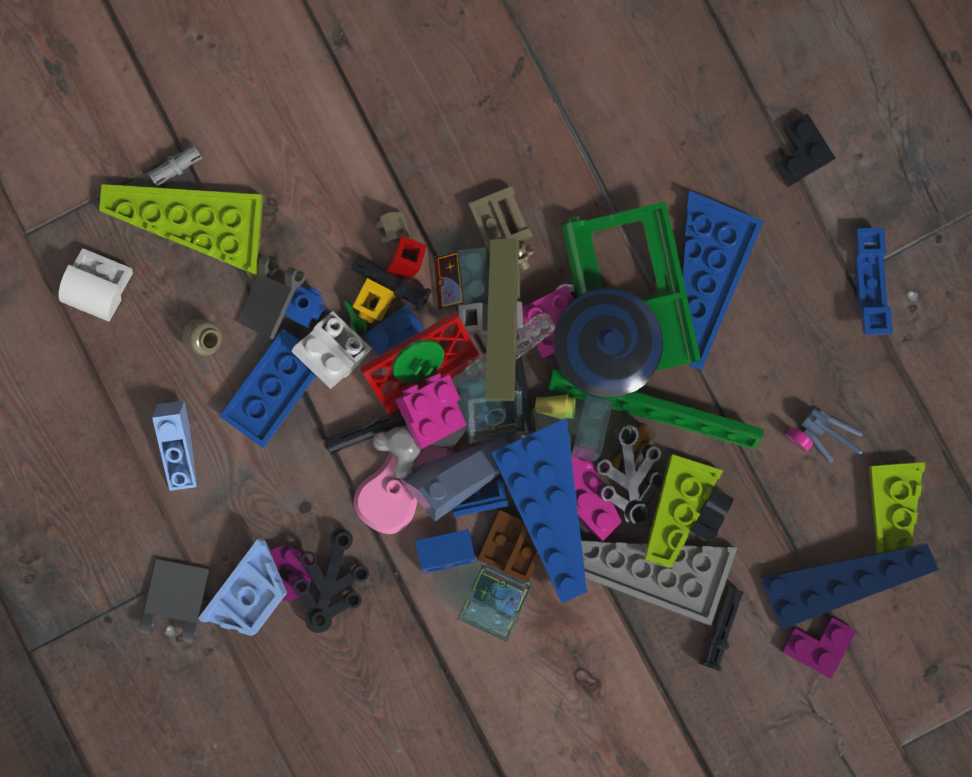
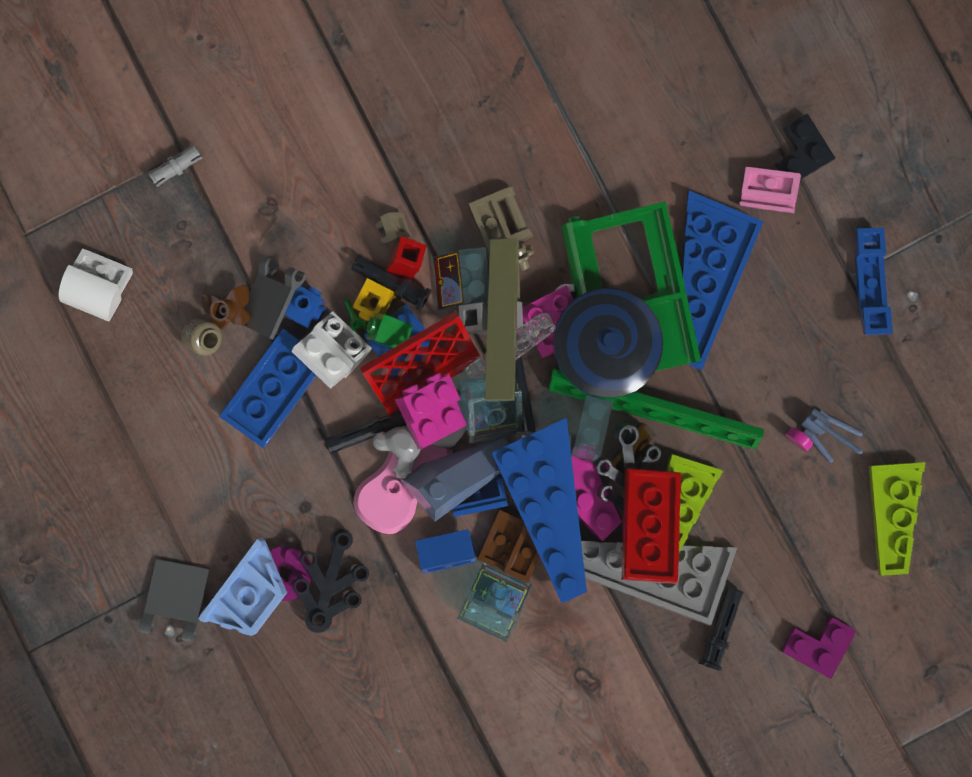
lime wing [99,184,263,276] -> none
light blue slope [152,401,197,491] -> none
green piece [392,339,444,383] -> none
light yellow cone [535,394,576,420] -> none
black leg [690,488,734,543] -> none
dark blue wing [760,543,939,630] -> none
none -> reddish brown animal [202,285,251,330]
none -> green brick [366,313,413,349]
none -> red tile [621,468,681,584]
none -> bright pink plate [739,167,801,214]

